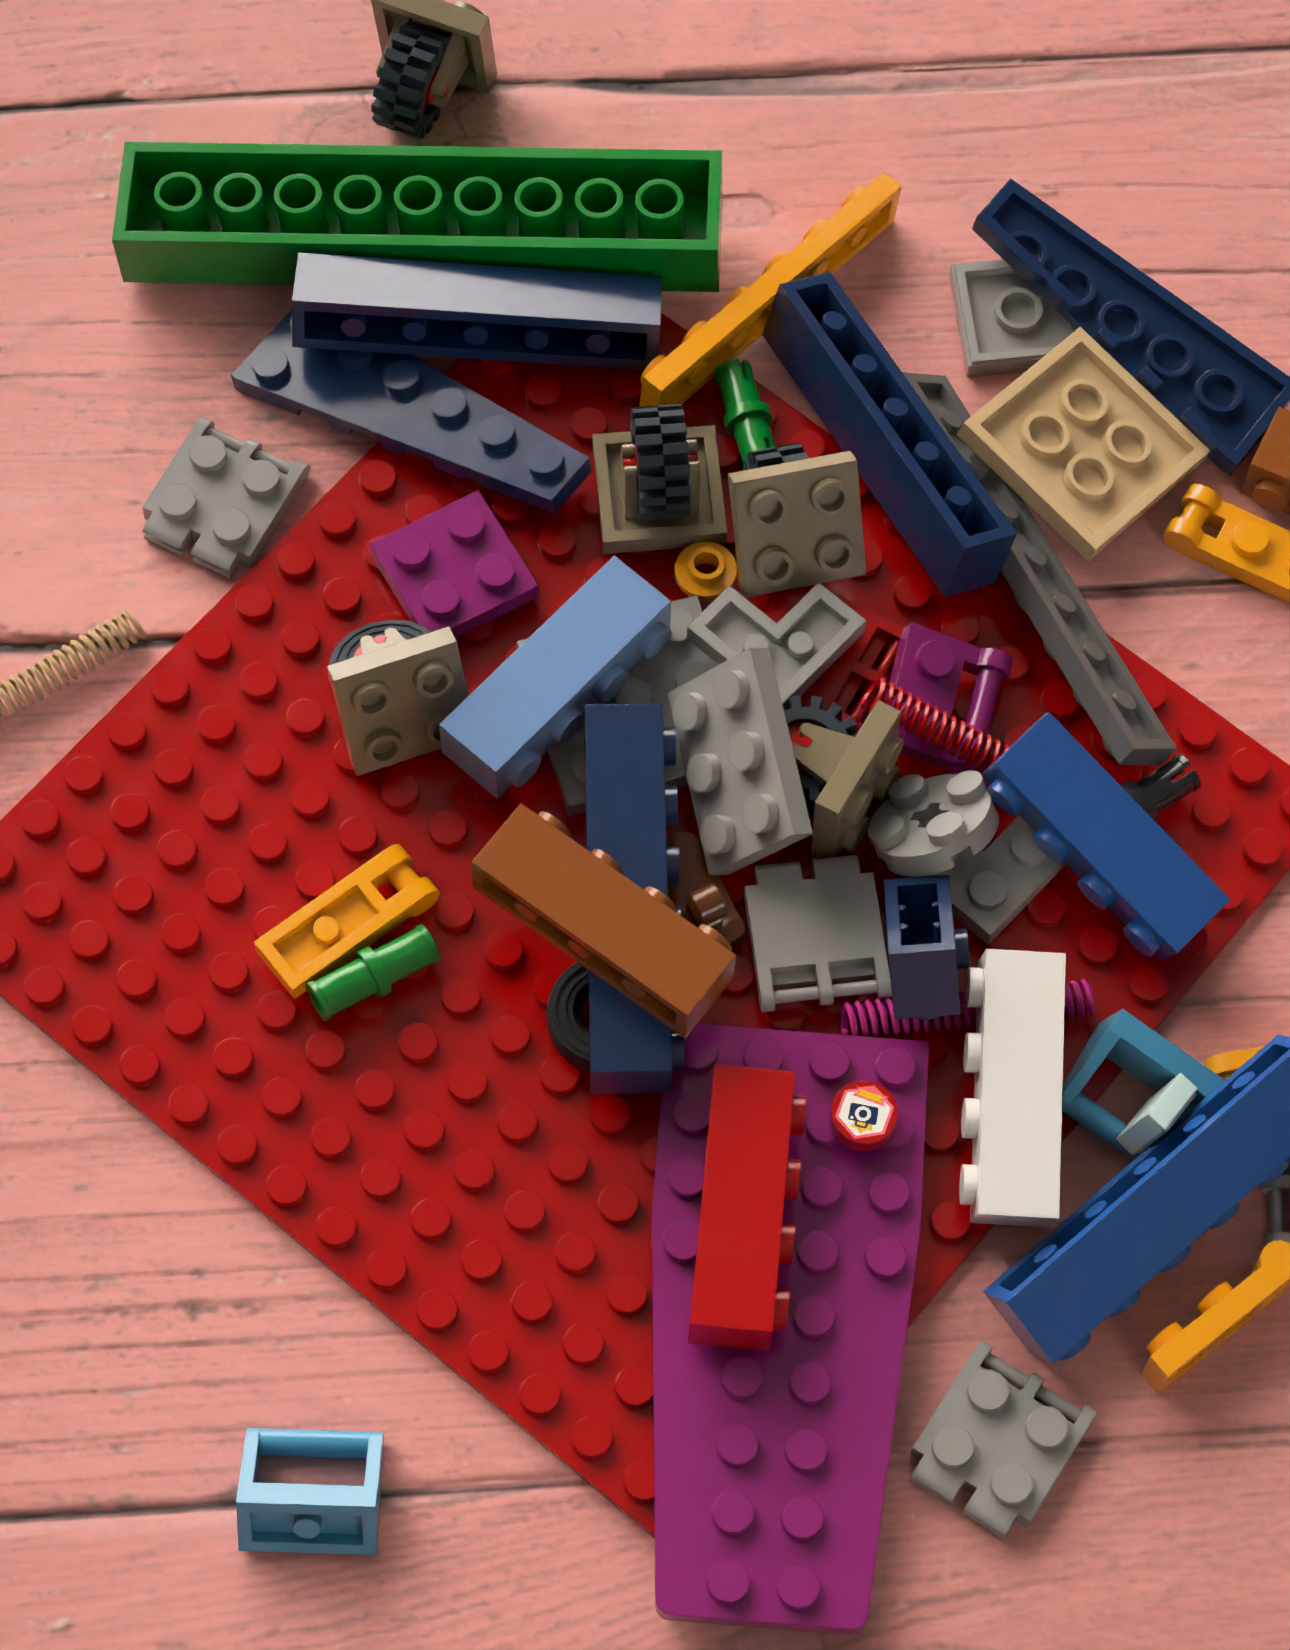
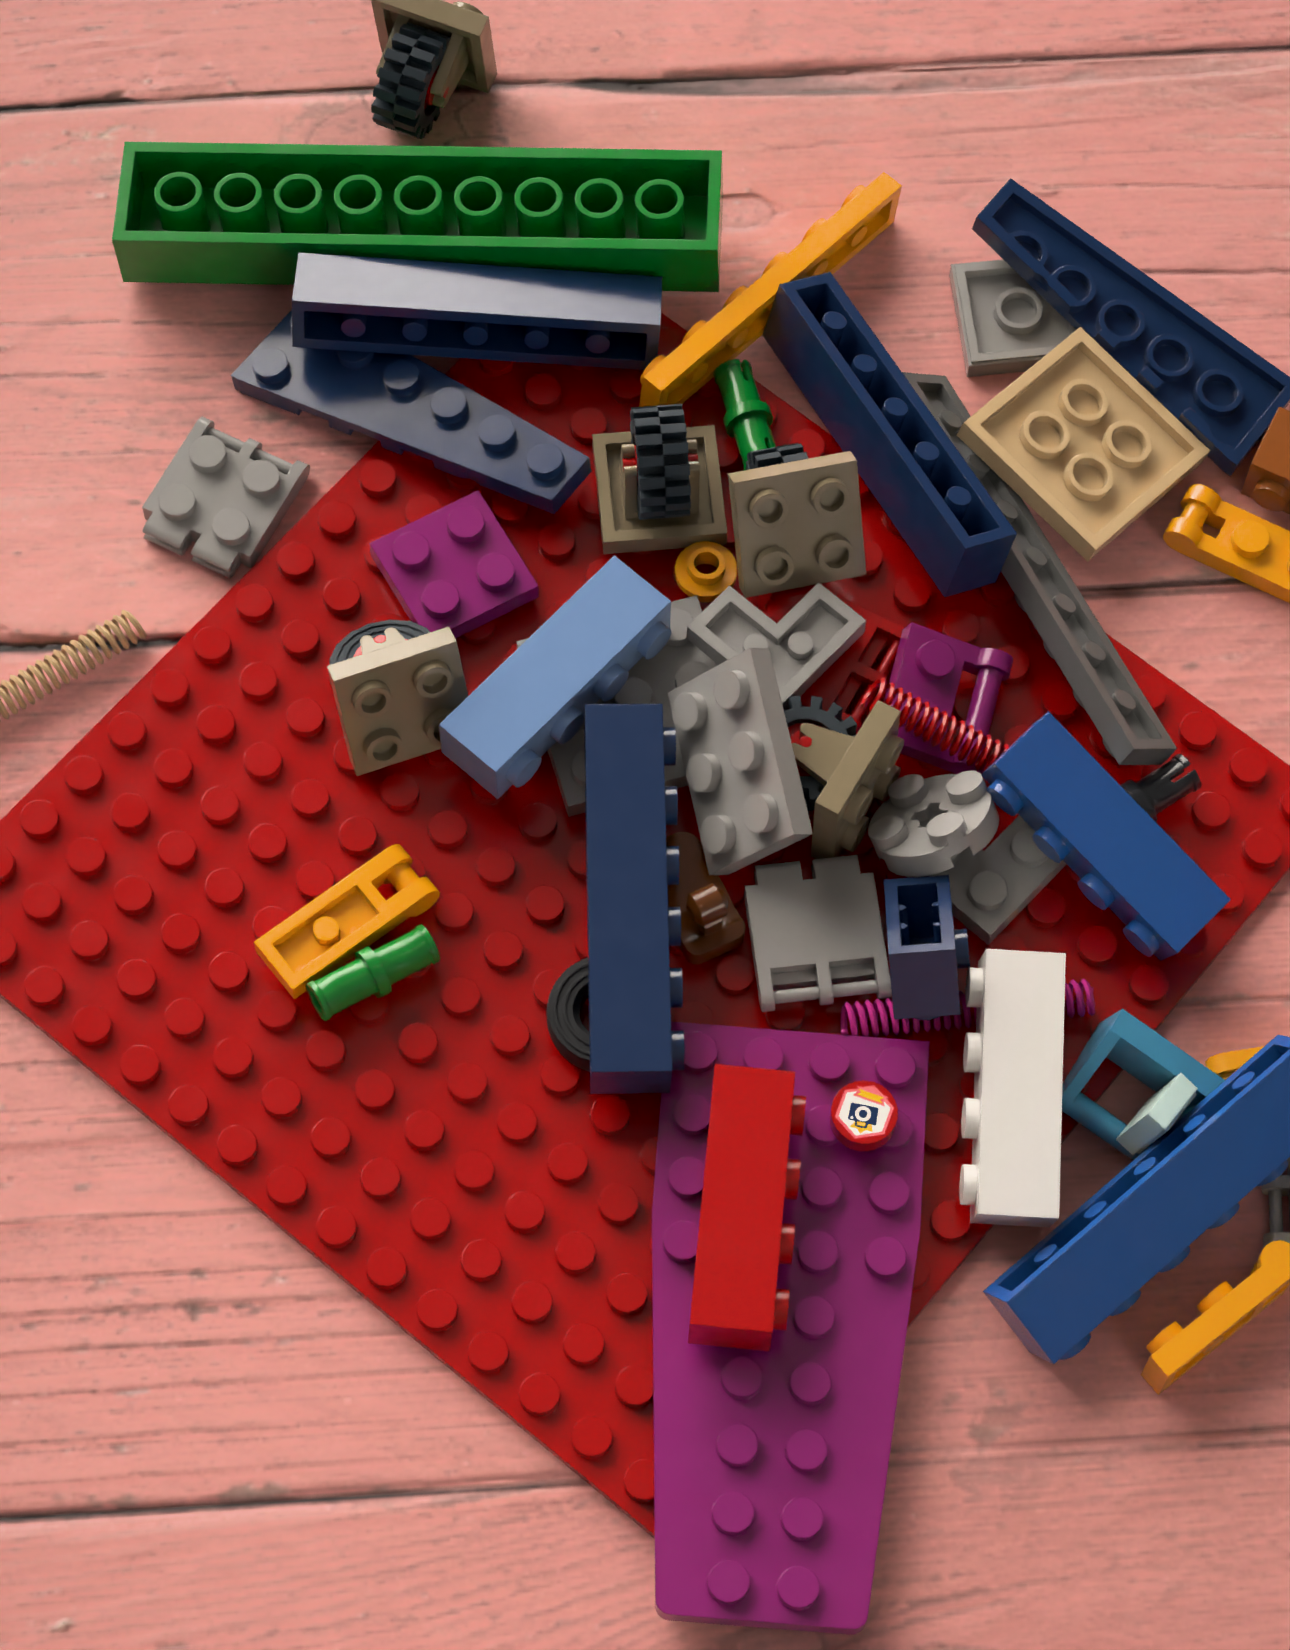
dark azure tile [236,1428,384,1555] -> none
dark orange brick [472,803,736,1039] -> none
light grey plate [910,1340,1098,1539] -> none

